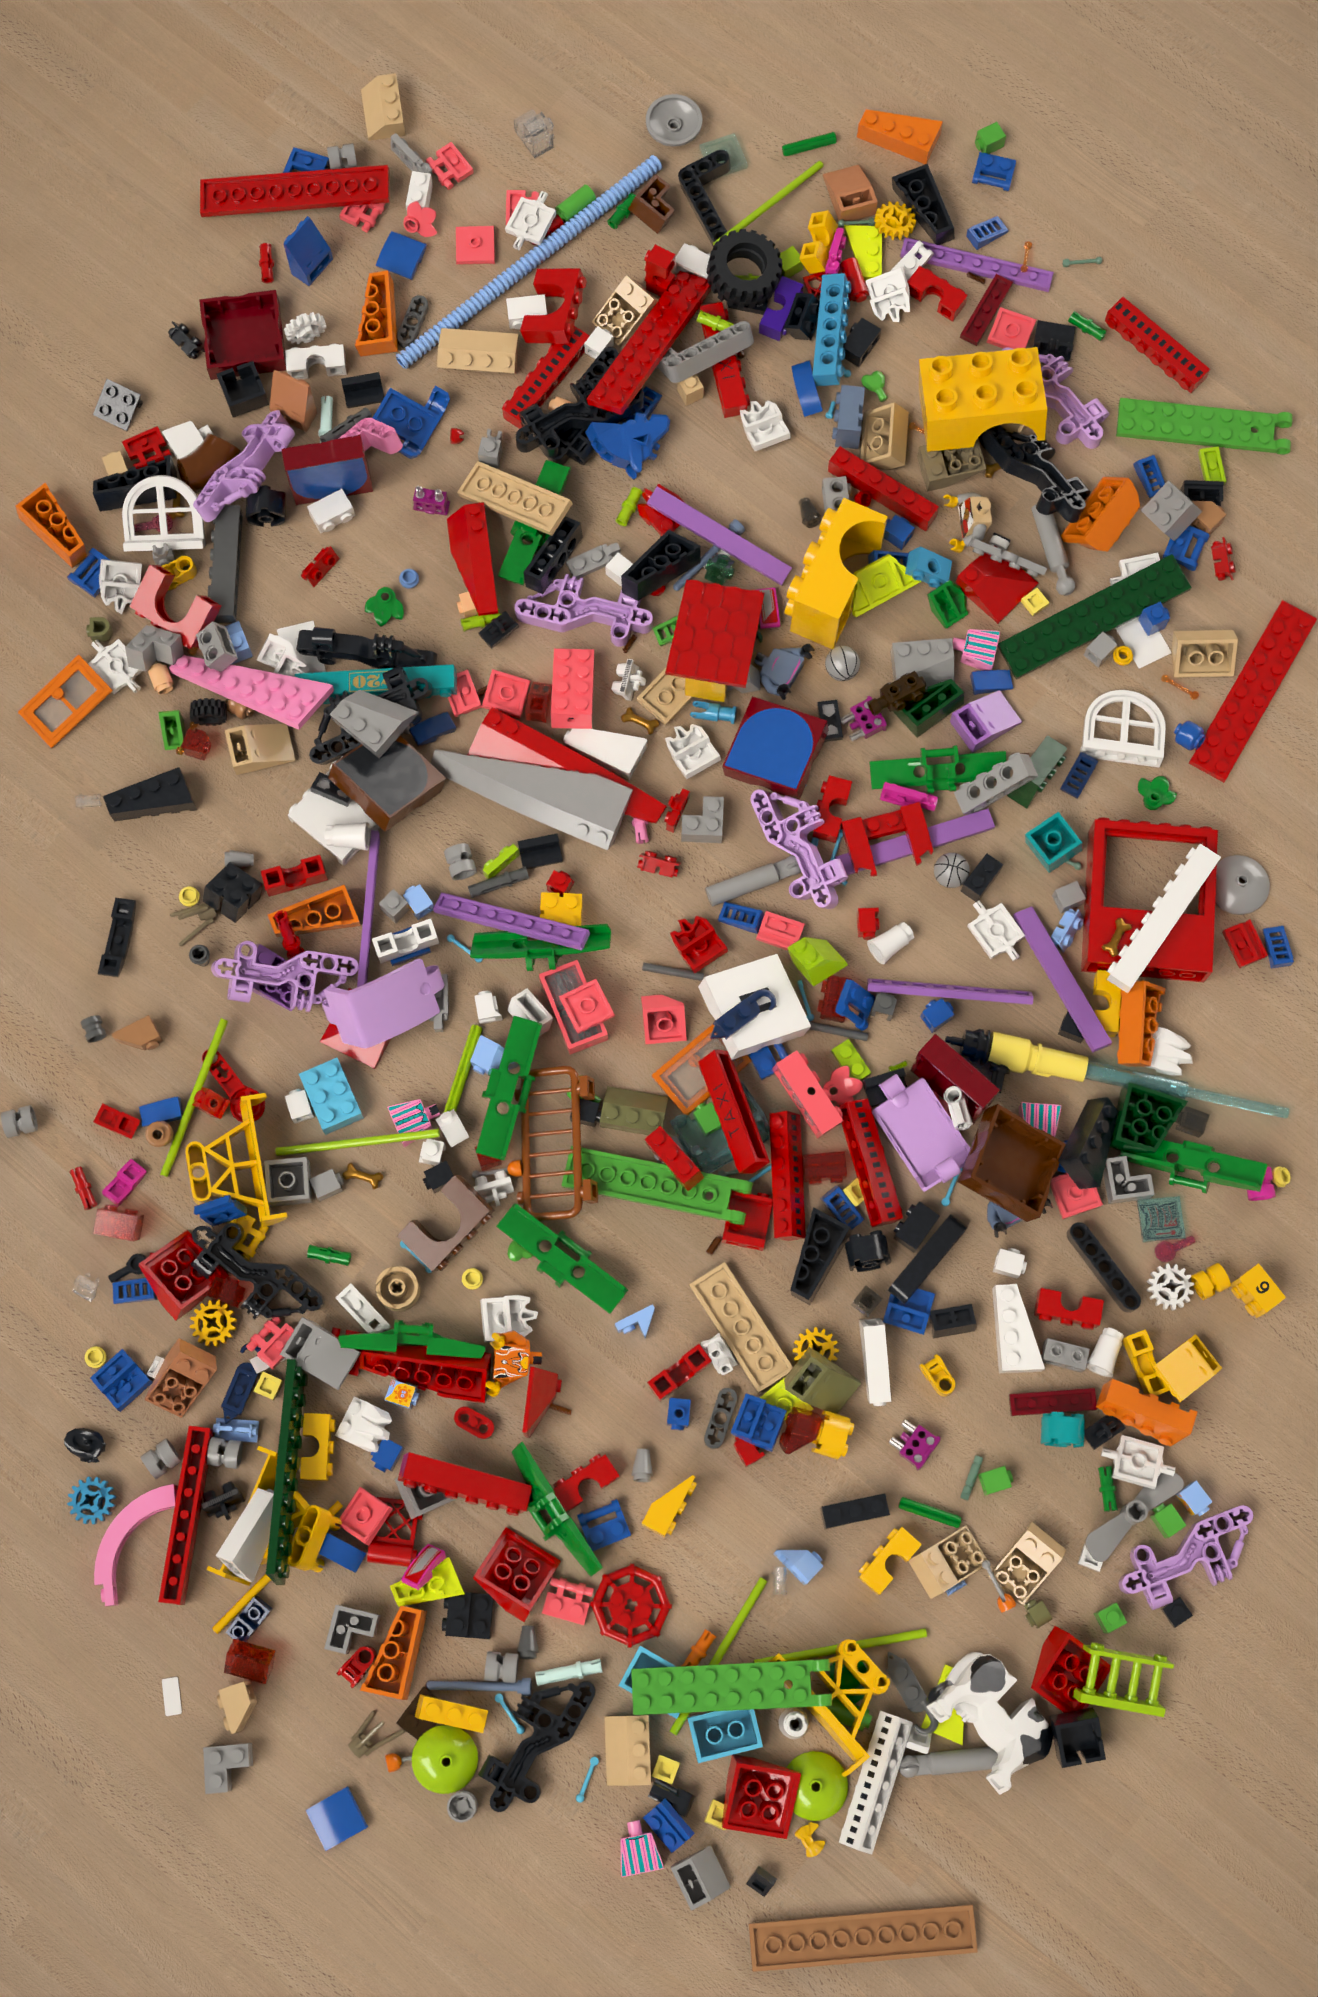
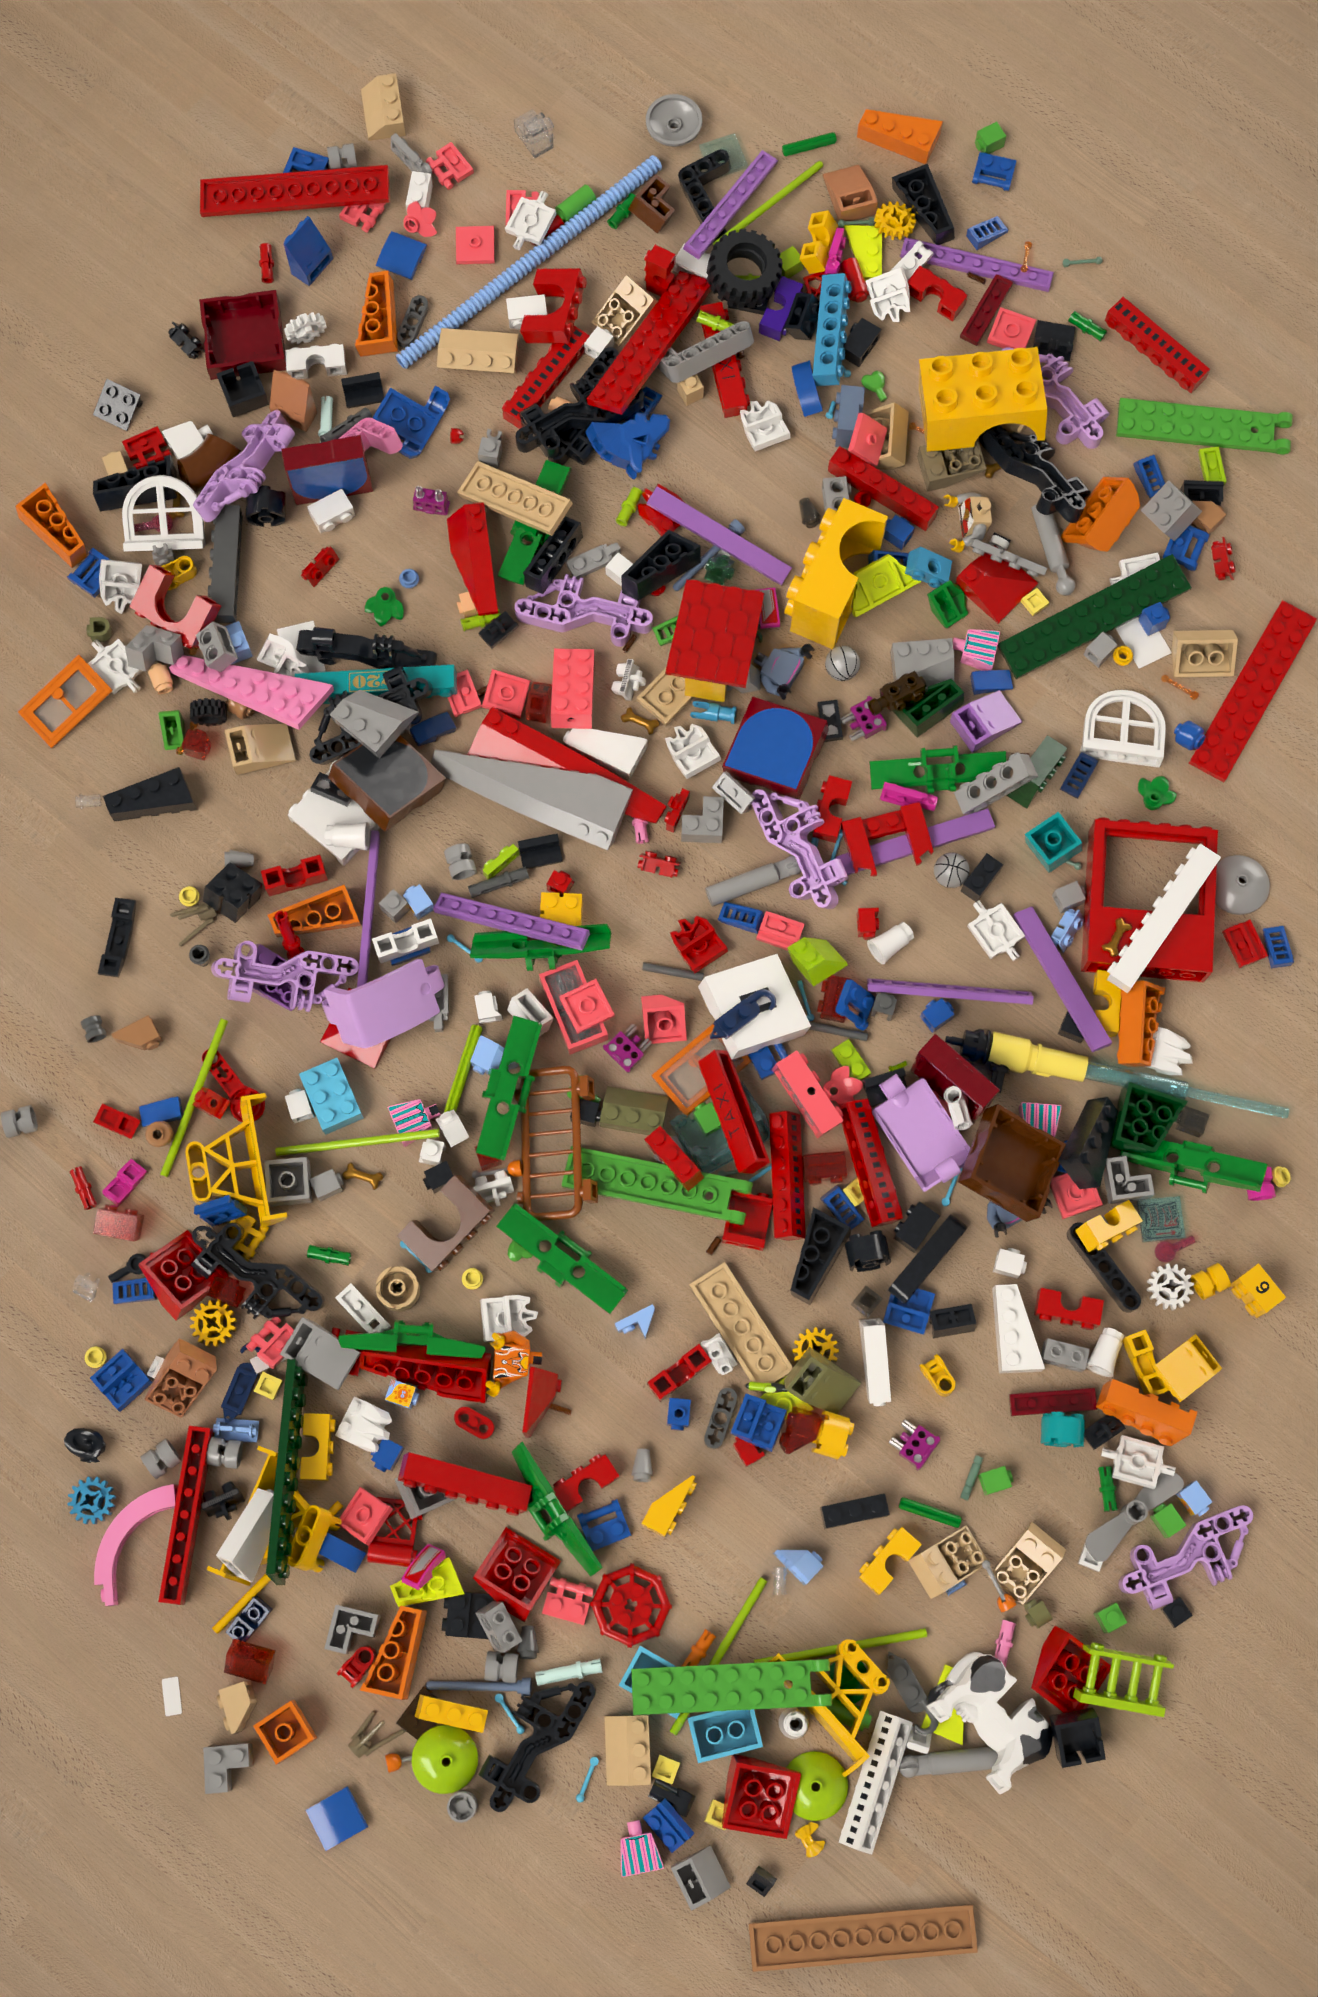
none -> orange brick [253,1700,317,1765]
none -> light grey brick [475,1601,522,1653]
none -> magenta piece [603,1024,652,1073]
none -> medium lavender tile [683,150,778,260]
none -> panel [712,771,756,814]
none -> lime piece [745,1382,787,1393]
none -> coral plate [848,413,888,466]
none -> bright pink pin [994,1620,1016,1667]
none -> yellow arch [1075,1200,1143,1252]

